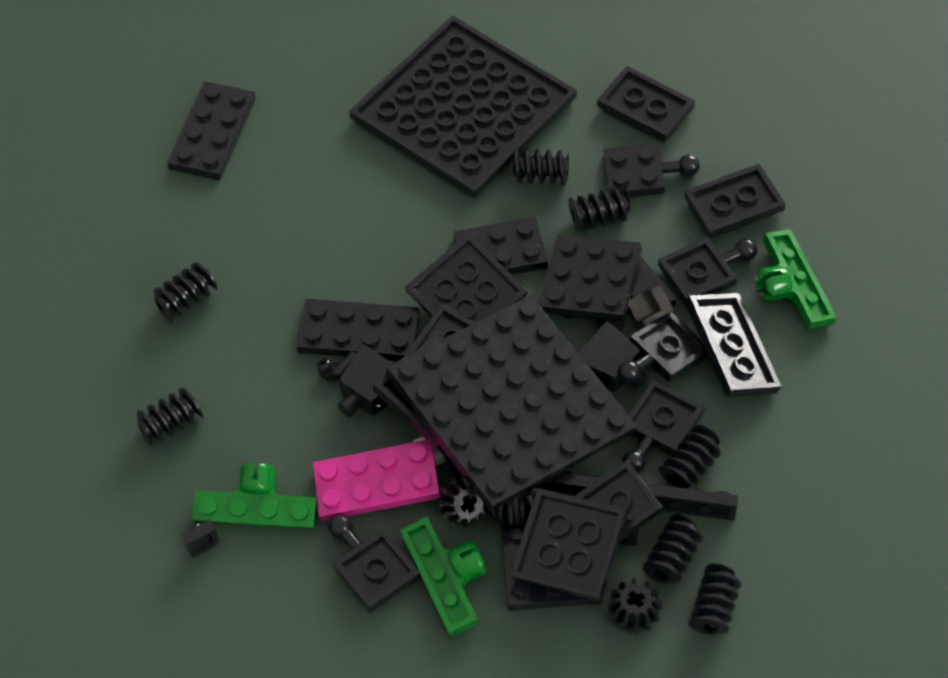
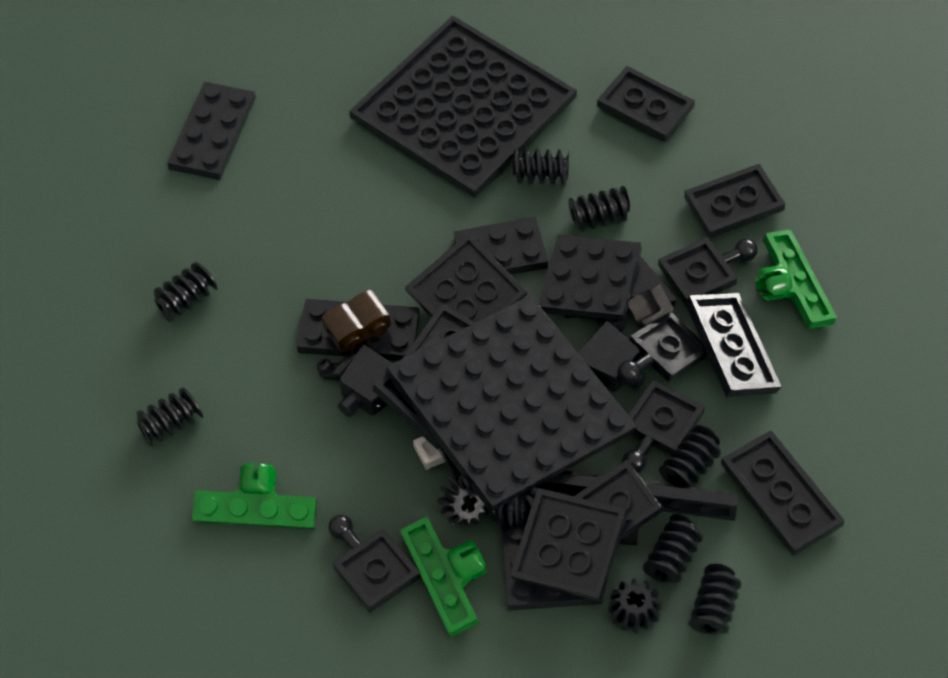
black plate [183,519,220,558] -> none
dark pink plate [313,440,441,522] -> none
black plate [604,143,700,197] -> none
none -> dark brown brick [321,290,391,353]
none -> black plate [721,430,845,556]

